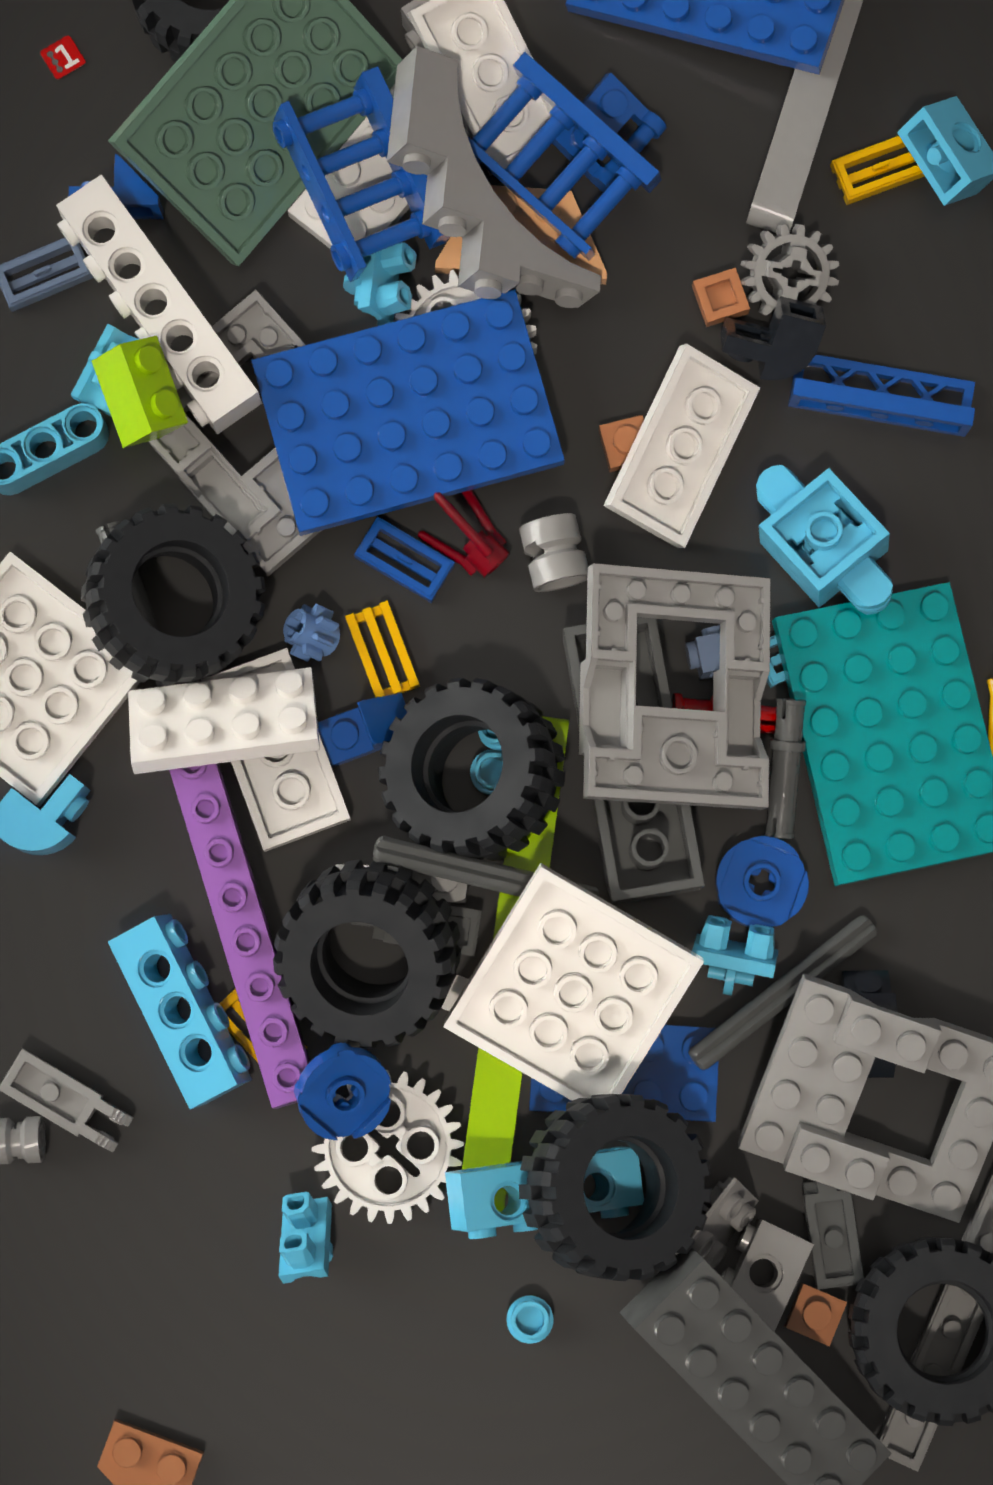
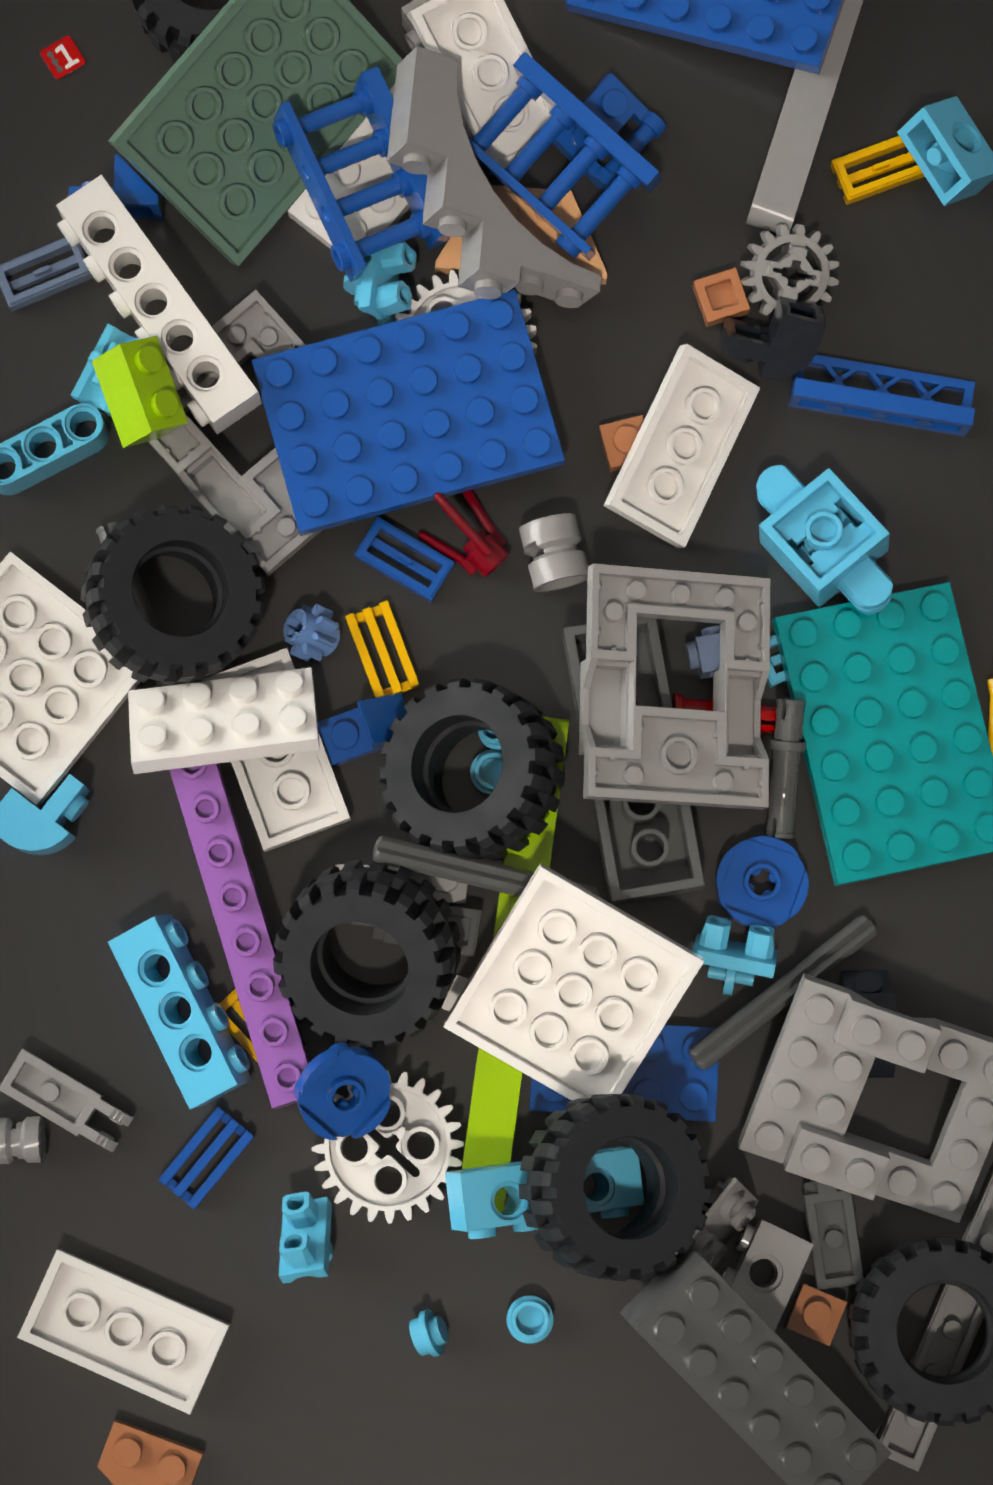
none -> white plate [17,1249,231,1414]
none -> blue tile [158,1107,255,1210]
none -> medium azure plate [409,1309,449,1357]

